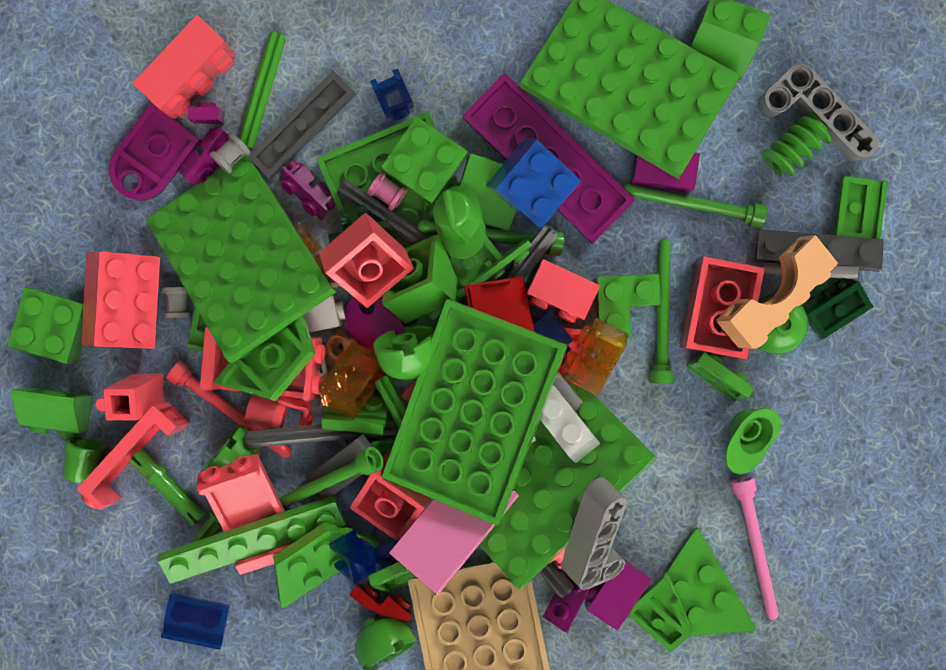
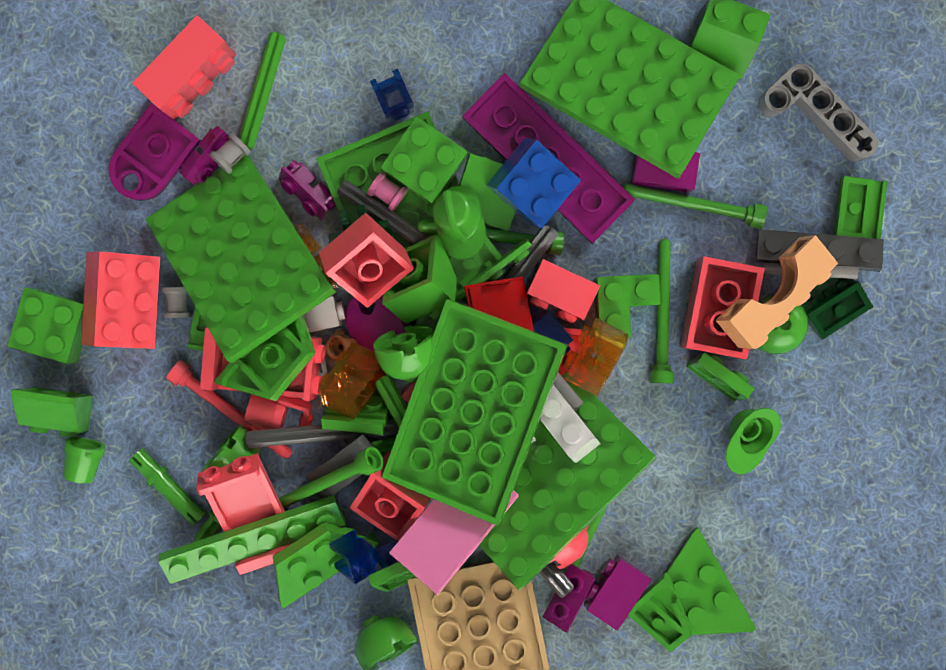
coral panel [77,402,190,510] -> none
coral brick [96,373,165,420] -> none
clear blue plate [161,593,231,650] -> none
magenta plate [188,102,224,124] -> none
dark grey plate [248,71,356,179] -> none
red slope [349,583,412,621] -> none
light grey beam [561,477,627,590] -> none
bright pink piece [730,477,779,620] -> none
bright green piece [761,112,832,176] -> none

